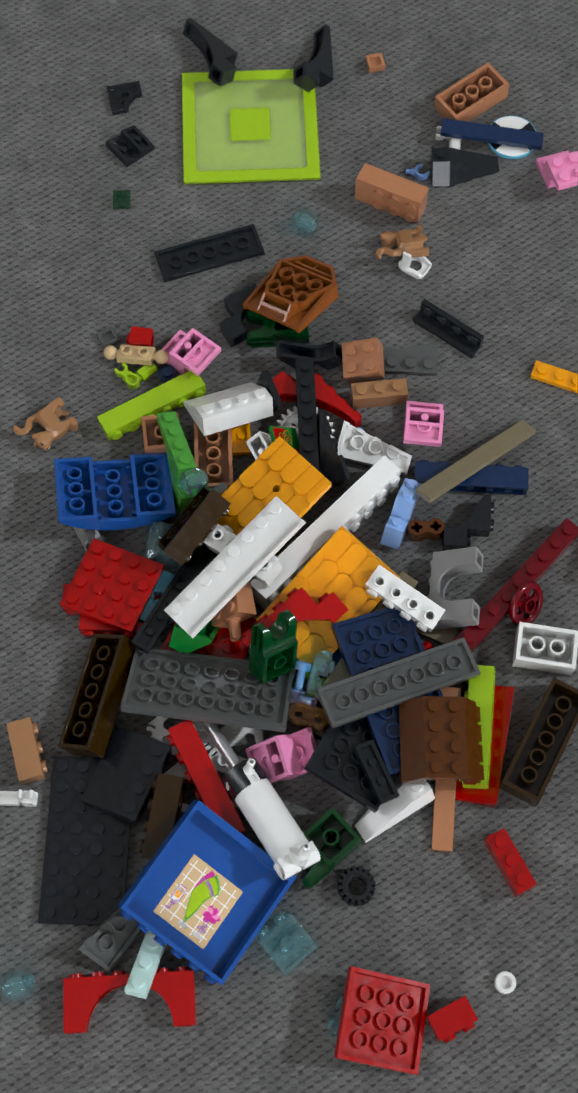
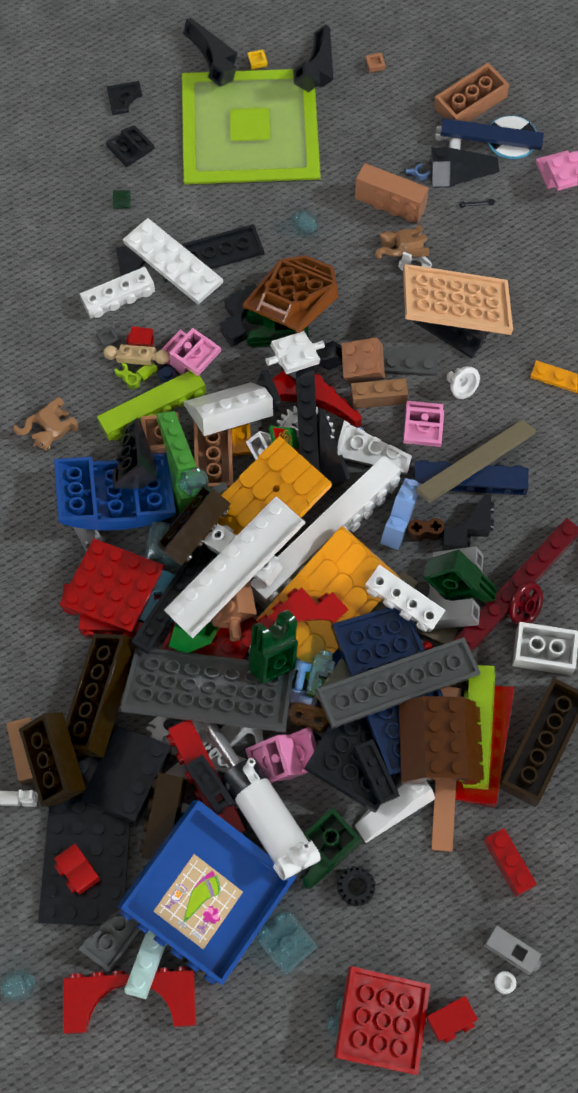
none -> dark brown brick [19,712,86,807]
none -> red brick [54,843,101,895]
none -> white brick [80,267,155,319]
none -> black wedge [112,418,157,489]
none -> black tile [116,246,146,276]
none -> white plate [123,218,223,305]
none -> black plate [185,754,235,815]
none -> yellow plate [247,49,268,70]
none -> white plate [265,331,325,374]
none -> light nougat plate [403,264,513,335]
none -> dark green brick [423,549,497,603]
none -> white hair [447,366,480,399]
none -> black hinge [459,199,495,208]
none -> light grey brick [484,926,542,975]

